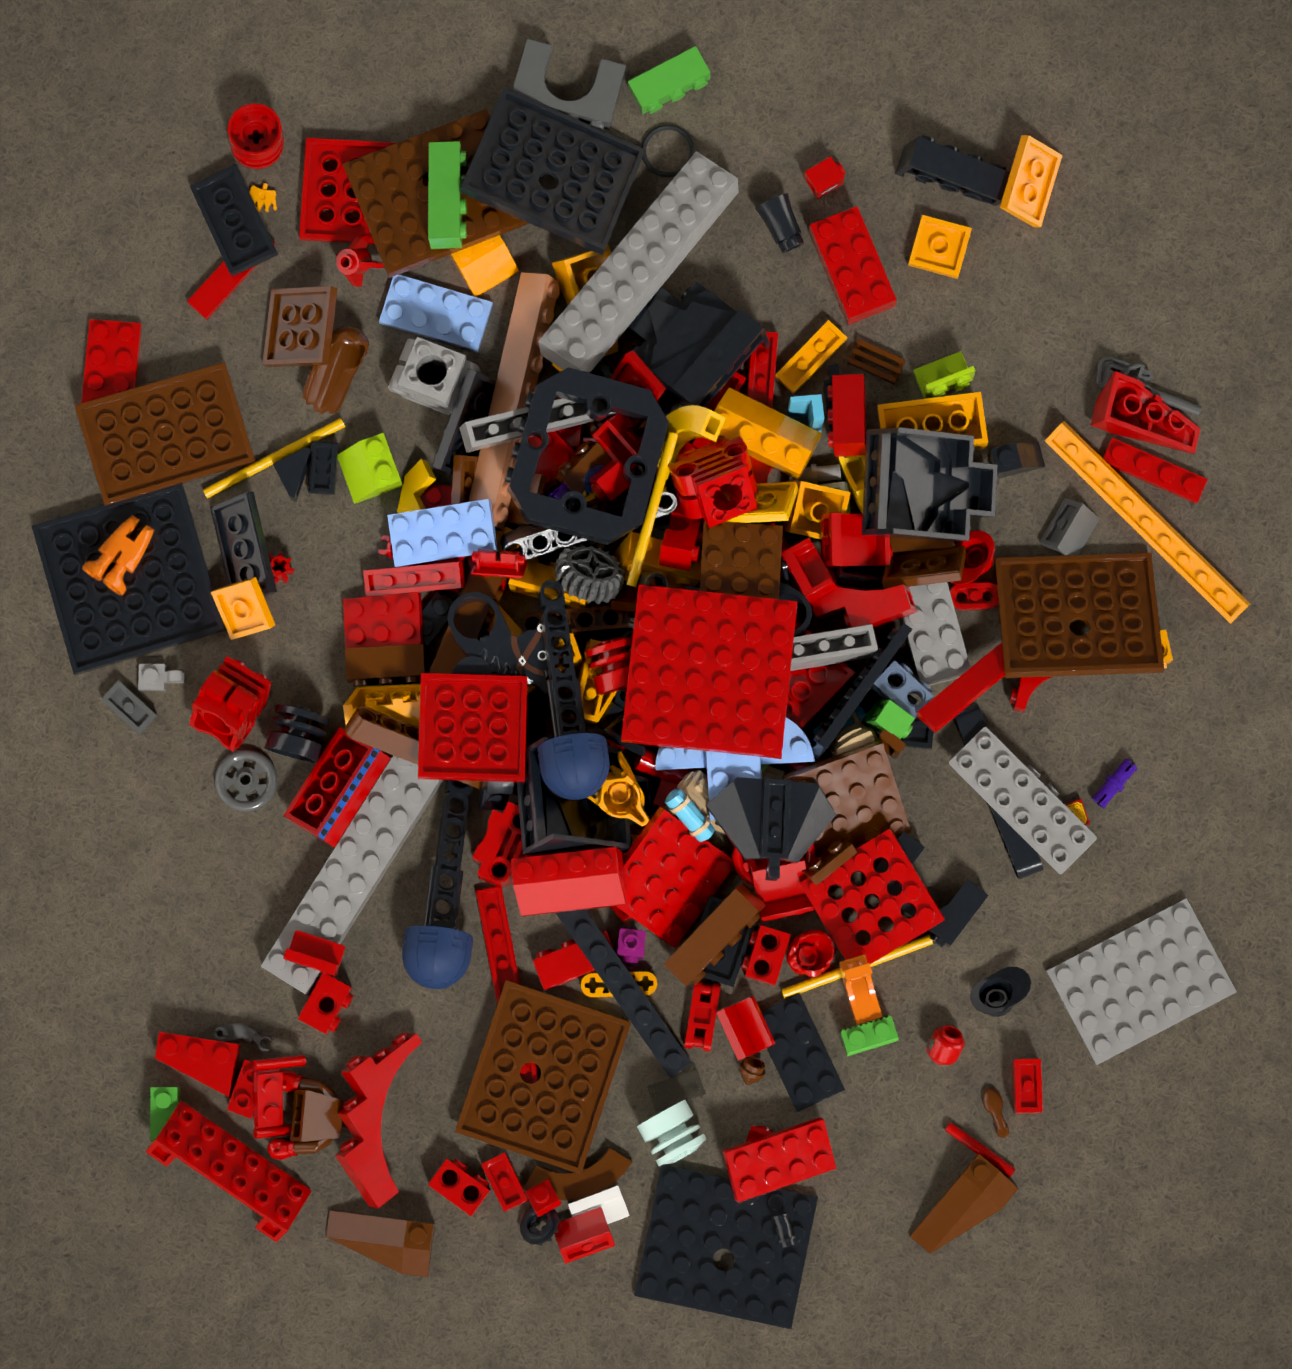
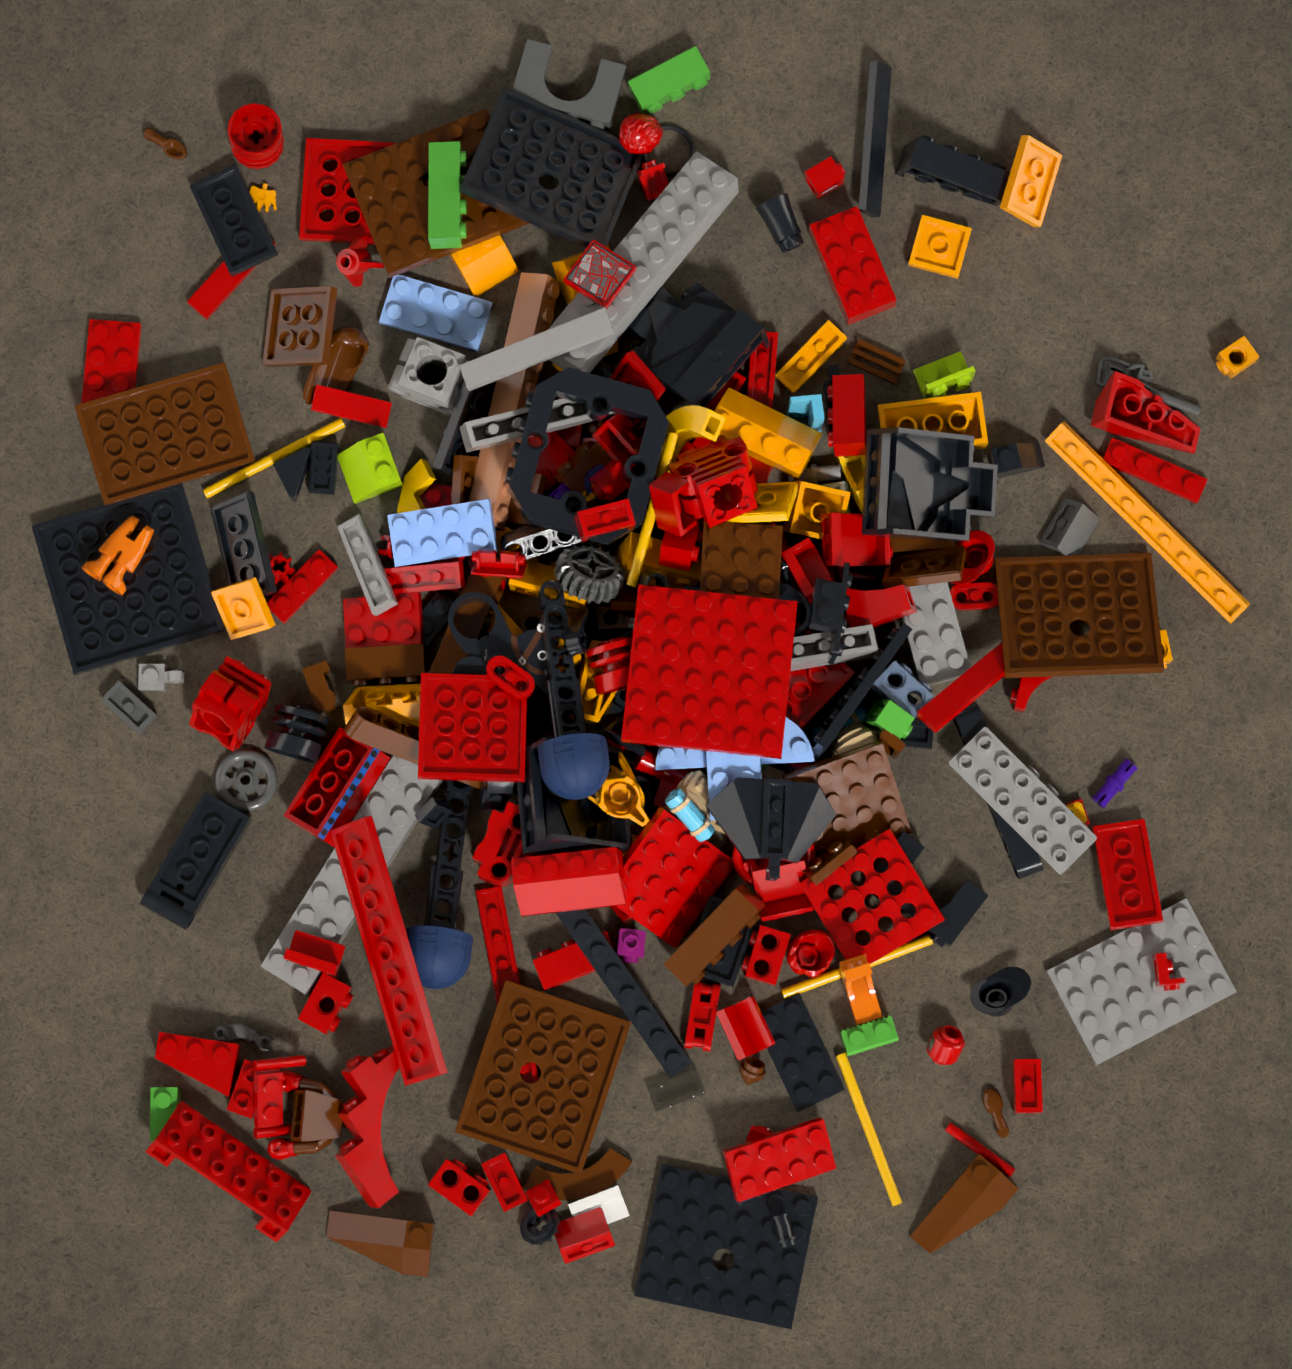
light orange beam [581,971,657,998] -> none
light aqua wheel [637,1100,707,1166] -> none
none -> black hinge [140,792,252,930]
none -> reddish brown piece [143,128,187,160]
none -> red plate [267,549,338,624]
none -> reddish brown leg [302,660,338,714]
none -> red tile [310,385,392,428]
none -> red plate [330,816,448,1086]
none -> light grey tile [337,514,398,616]
none -> black plate [415,797,452,829]
none -> light grey tile [459,307,615,391]
none -> red plate [486,656,535,700]
none -> tile [563,240,636,309]
none -> black beam [565,607,598,656]
none -> red panel [574,498,636,542]
none -> red hair [619,113,663,154]
none -> red bracket [636,159,669,201]
none -> red panel [649,472,697,537]
none -> black bracket [808,562,853,664]
none -> yellow piece [836,1053,902,1206]
none -> black tile [858,60,892,217]
none -> red plate [1092,819,1163,930]
none -> red bracket [1153,953,1186,991]
none -> light orange brick [1216,336,1259,379]

